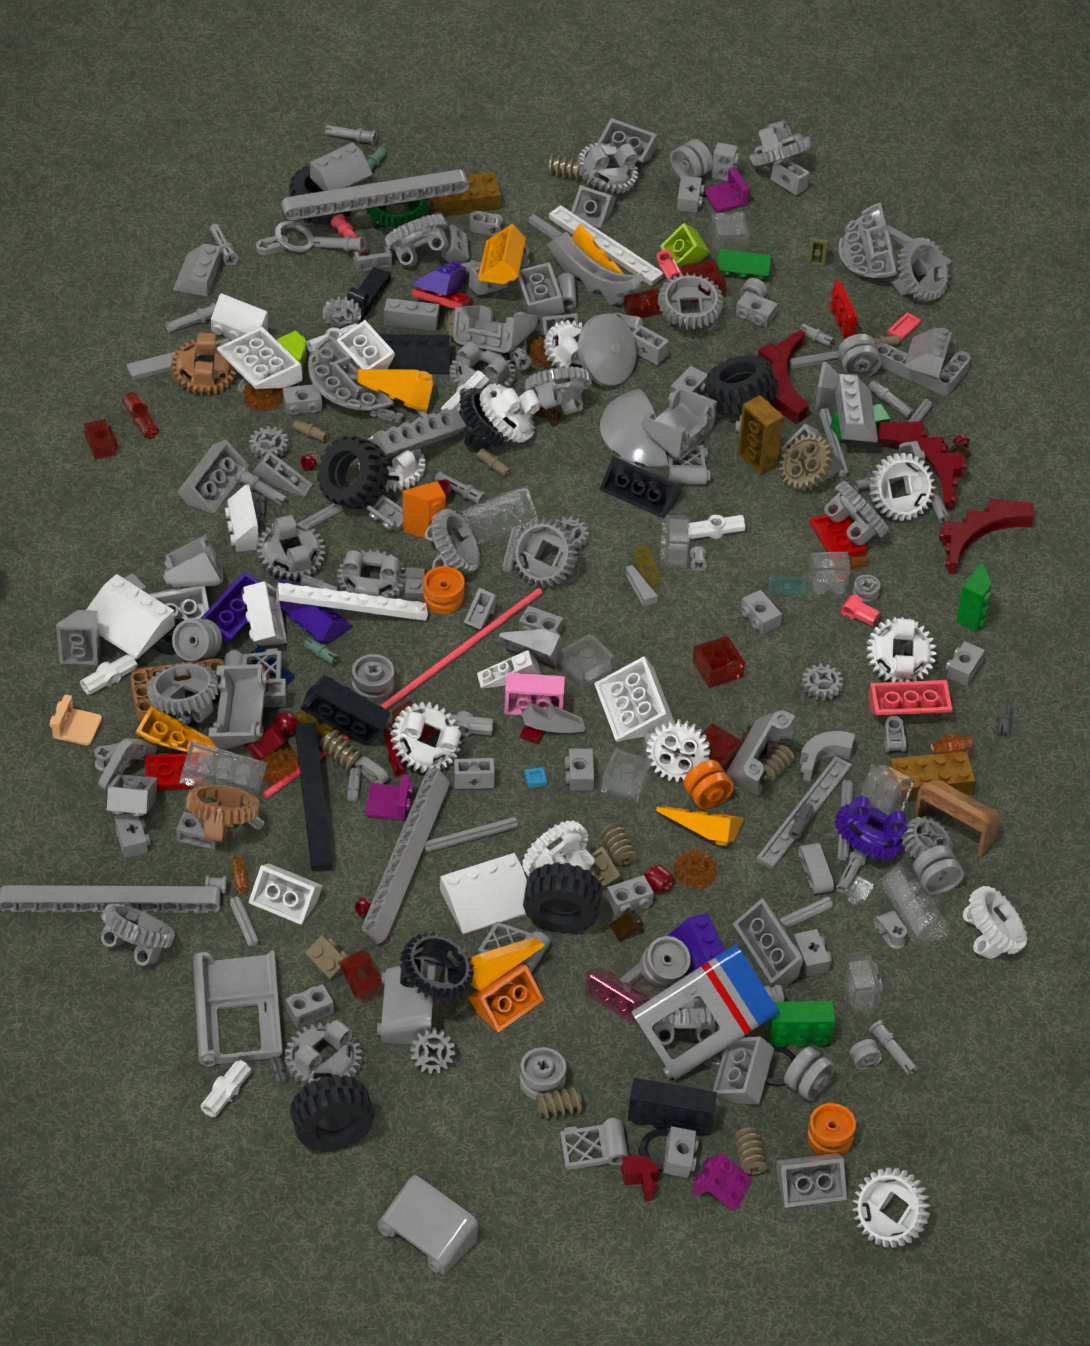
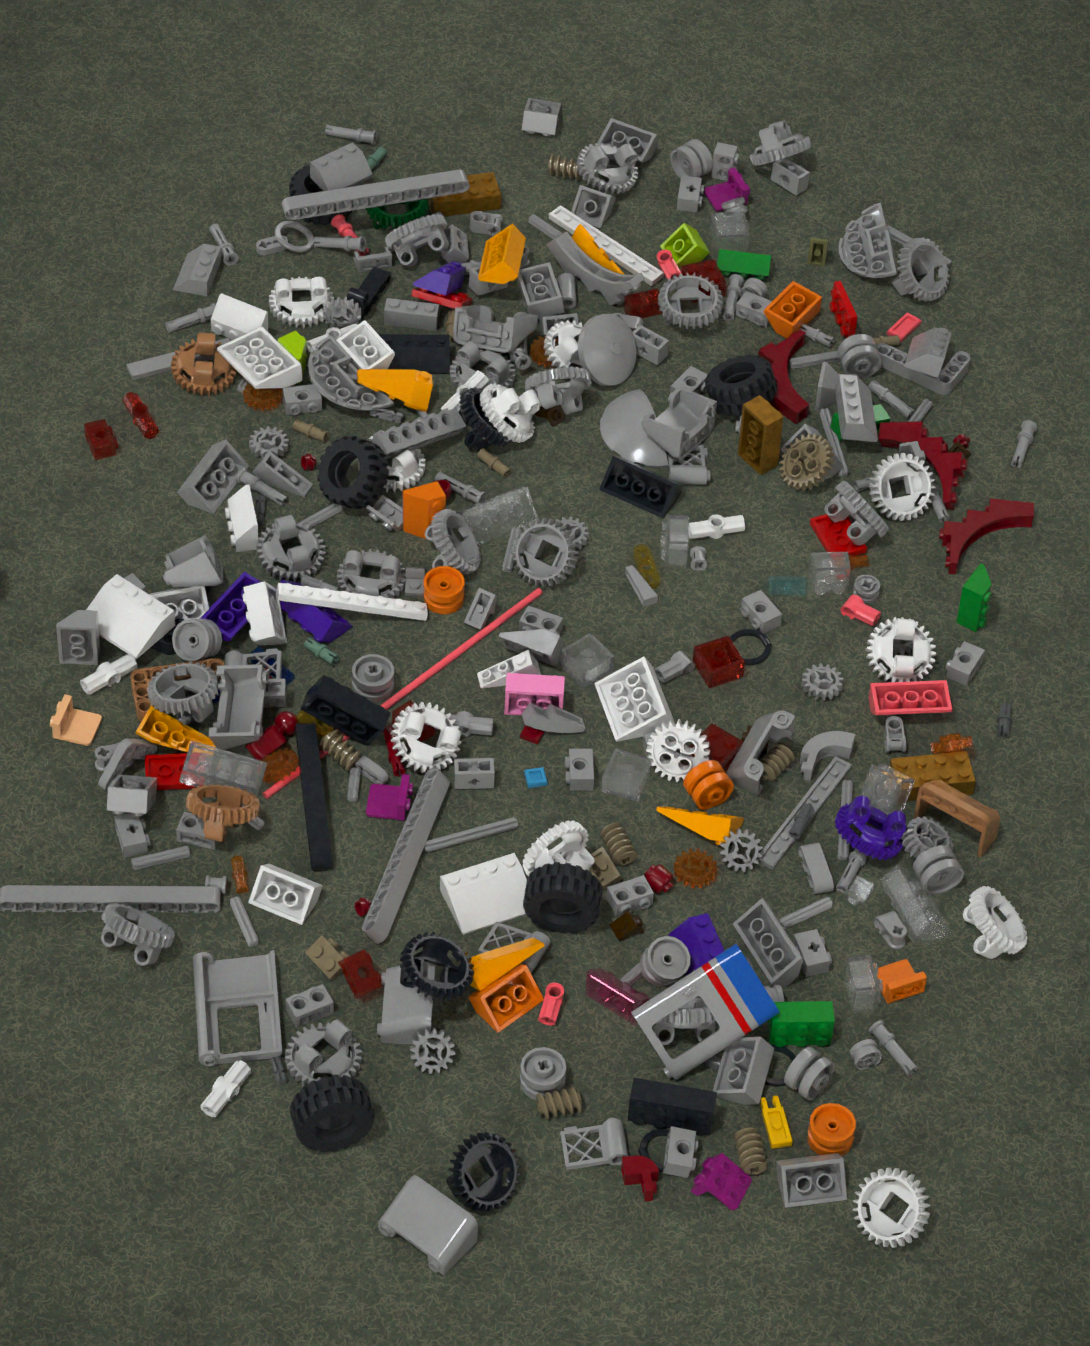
none -> light grey axle [131,846,190,870]
none -> white piece [269,277,334,328]
none -> black piece [446,1132,521,1212]
none -> light grey slope [522,98,561,136]
none -> coral piece [538,983,564,1026]
none -> light grey piece [655,651,695,683]
none -> light grey gear [719,829,763,872]
none -> light grey wheel [721,197,748,218]
none -> light grey pin [723,274,744,321]
none -> black piece [726,629,772,665]
none -> yellow hinge [760,1095,792,1149]
none -> orange slope [764,281,822,339]
none -> orange bracket [871,959,927,1004]
none -> light grey pin [1011,420,1037,468]

